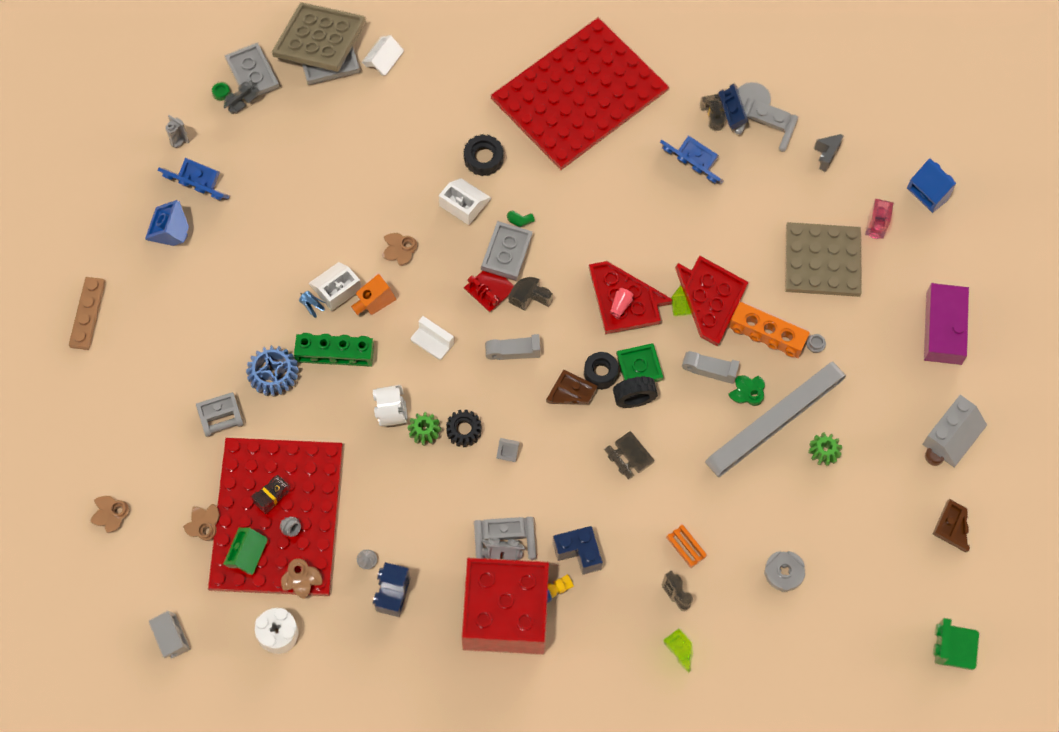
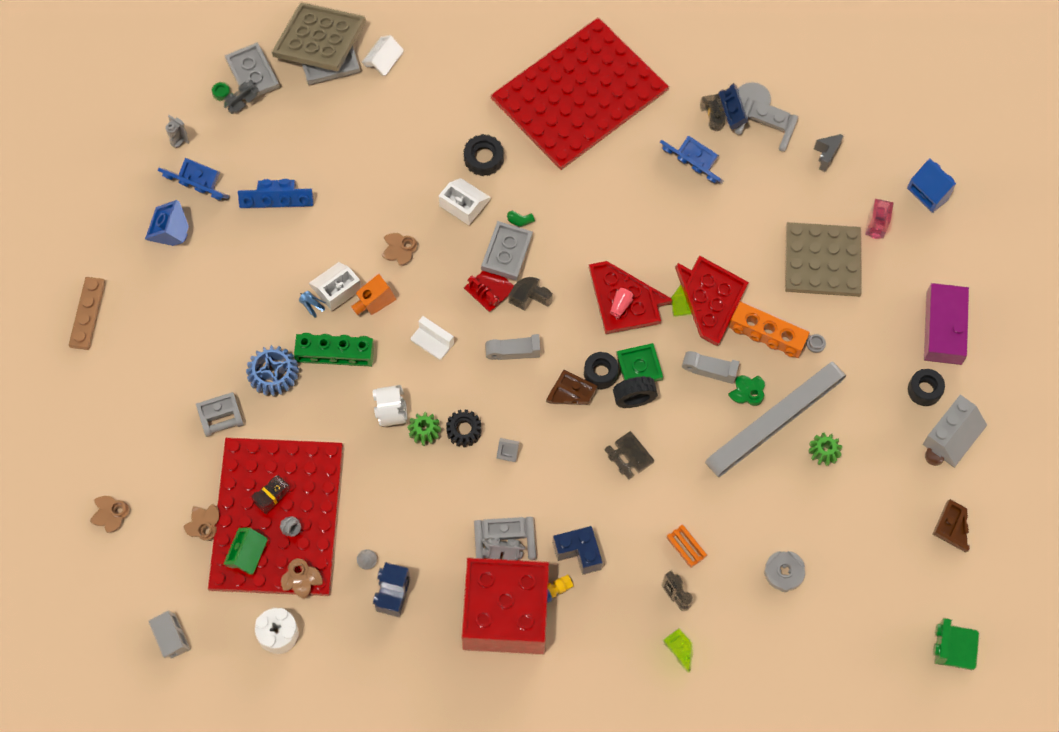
none -> blue bracket [238,179,313,208]
none -> black tyre [907,369,945,406]

